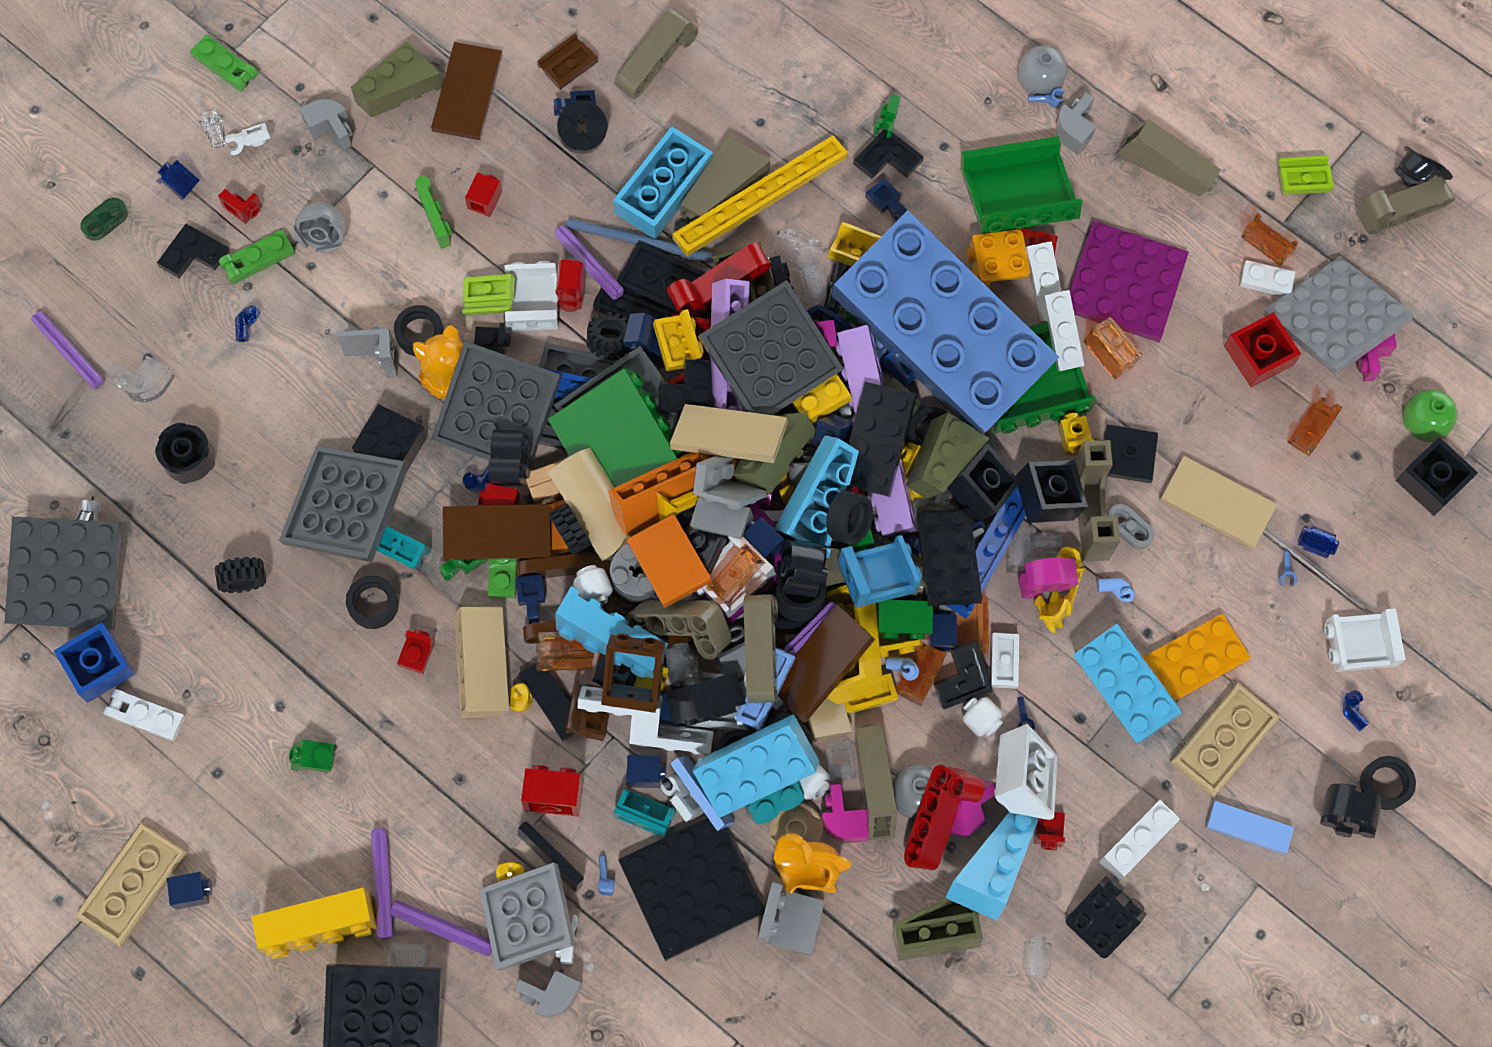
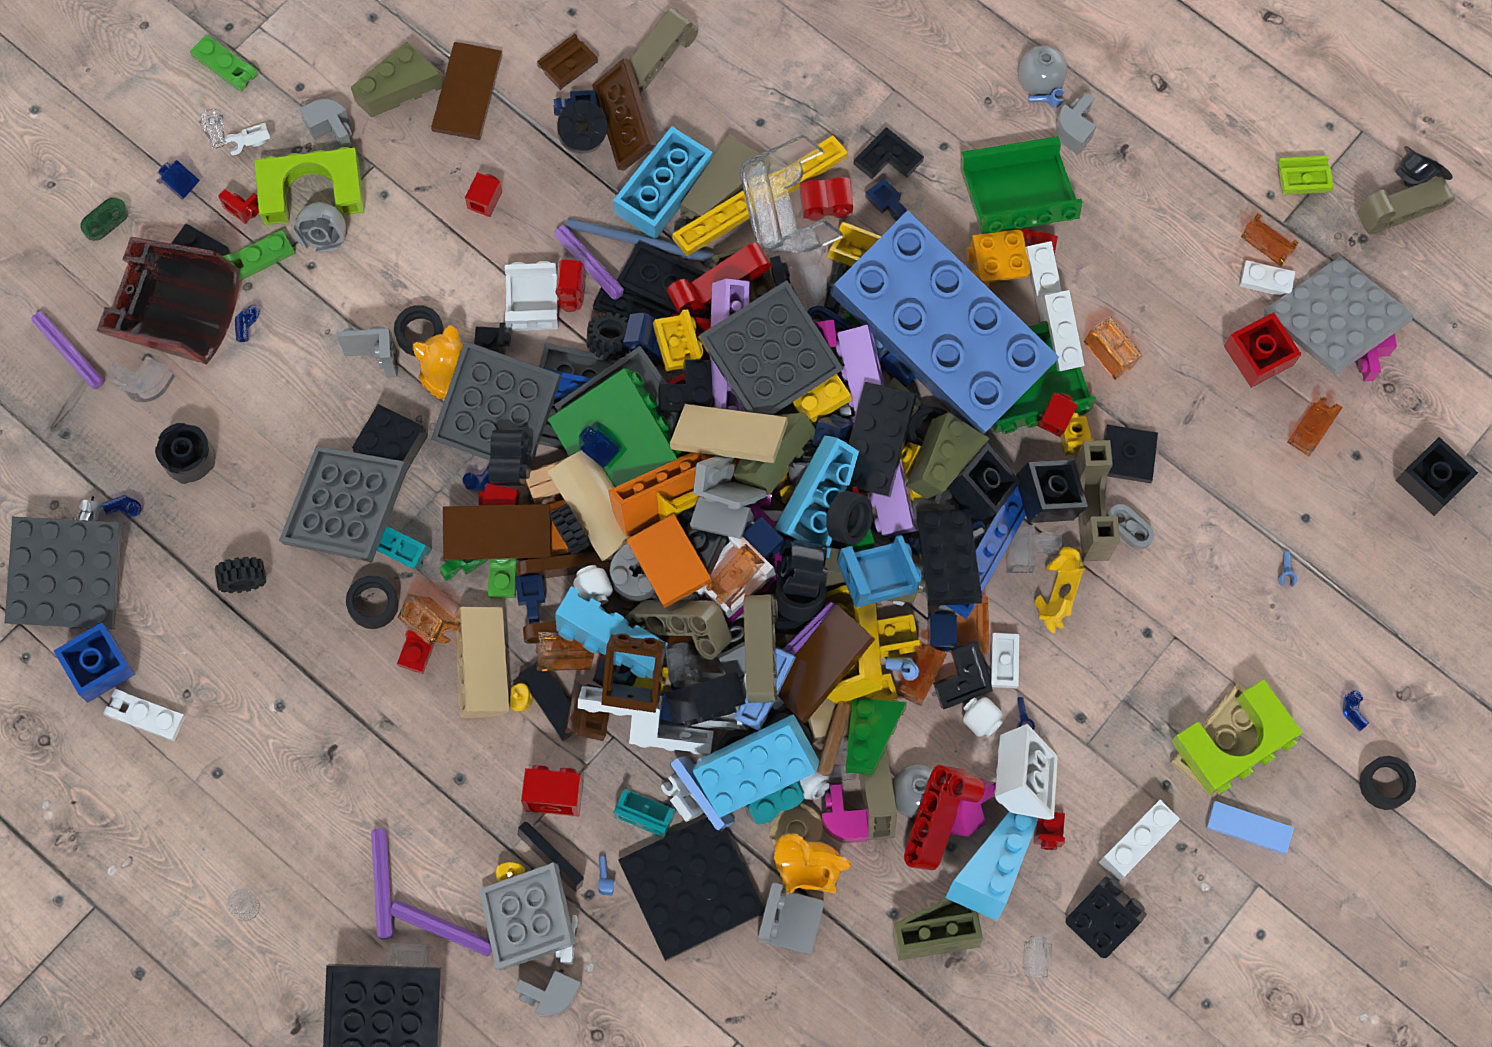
tan tile [74,823,188,948] -> none
dark blue brick [167,872,212,910] -> none
yellow brick [251,888,377,959] -> none
green bracket [289,739,334,773] -> none
bright green plate [415,176,452,249] -> none
lime plate [462,274,515,316] -> none
dark blue brick [626,755,666,788] -> none
green plate [874,94,901,138] -> none
green brick [876,600,933,640] -> none
dark pink brick [1018,558,1079,599] -> none
magenta plate [1069,221,1189,343] -> none
medium azure brick [1073,624,1184,744] -> none
light blue arm [1097,578,1135,603] -> none
dark tan slope [1116,119,1221,196] -> none
light orange plate [1143,613,1251,701] -> none
tan tile [1160,456,1277,550] -> none
clear blue brick [1297,525,1339,559] -> none
black brick [1320,783,1382,838] -> none
white panel [1324,609,1406,672] -> none
bright green cylinder [1402,389,1458,442] -> none
none -> clear smoke windscreen [96,236,240,365]
none -> clear blue arm [102,495,142,517]
none -> lime arch [254,147,364,225]
none -> clear orange hinge [398,594,461,644]
none -> clear blue bracket [579,422,621,468]
none -> reddish brown tile [592,58,656,171]
none -> clear windscreen [740,134,843,253]
none -> red brick [800,177,853,221]
none -> medium nougat axle [816,701,851,776]
none -> green wing [846,698,907,775]
none -> red brick [1037,393,1078,437]
none -> lime arch [1171,679,1303,795]

